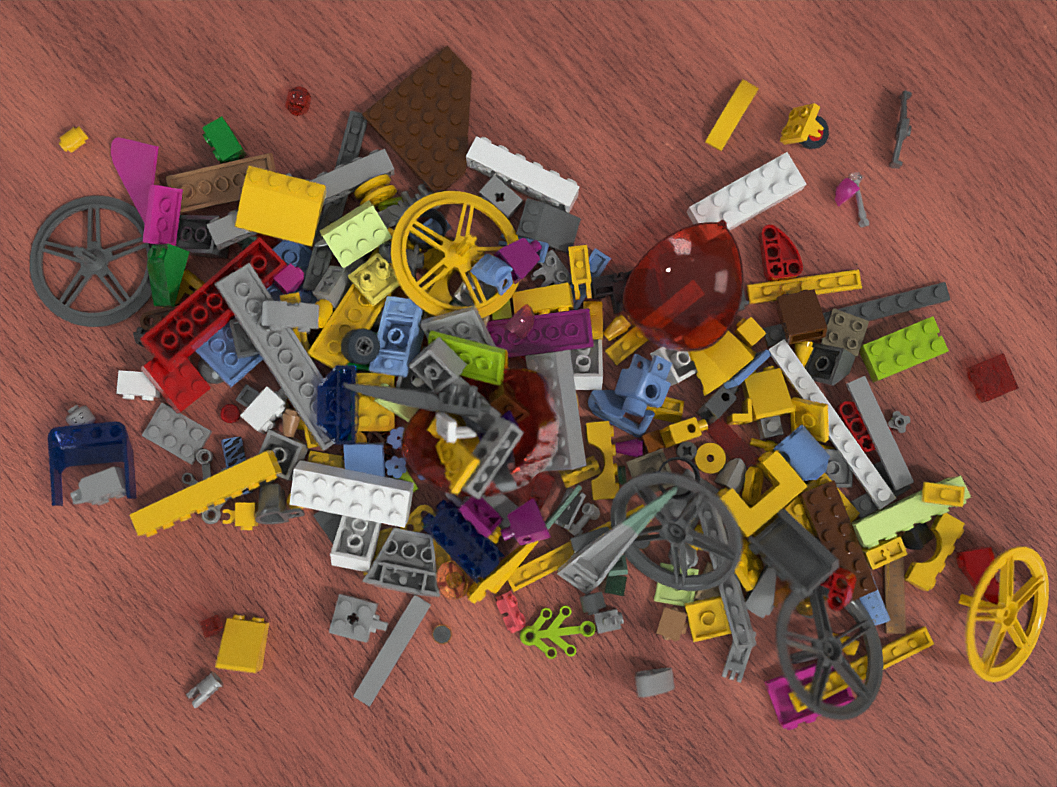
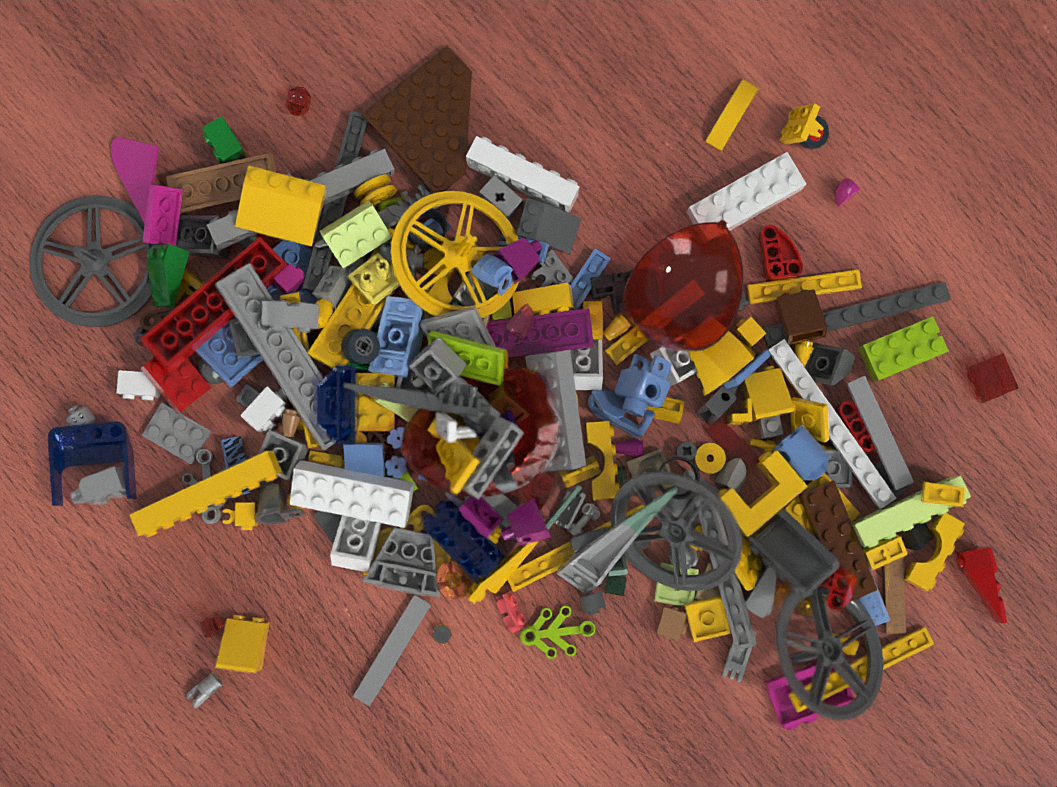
yellow brick [59,126,88,153] -> none
red tile [220,404,241,424] -> none
light grey hinge [329,593,388,643] -> none
yellow hinge [568,245,592,300] -> none
light grey brick [594,608,624,634] -> none
light grey beam [635,668,675,697] -> none
dark orange slope [641,429,666,454] -> none
yellow torso [659,417,708,448] -> none
yellow plate [742,466,763,506] -> none
dark tan hinge [821,308,869,356] -> none
light grey piece [848,172,869,228] -> none
light grey plate [851,492,878,518] -> none
light grey plate [888,411,911,433] -> none
dark grey plate [889,90,912,169] -> none
yellow wheel [959,546,1049,682] -> none

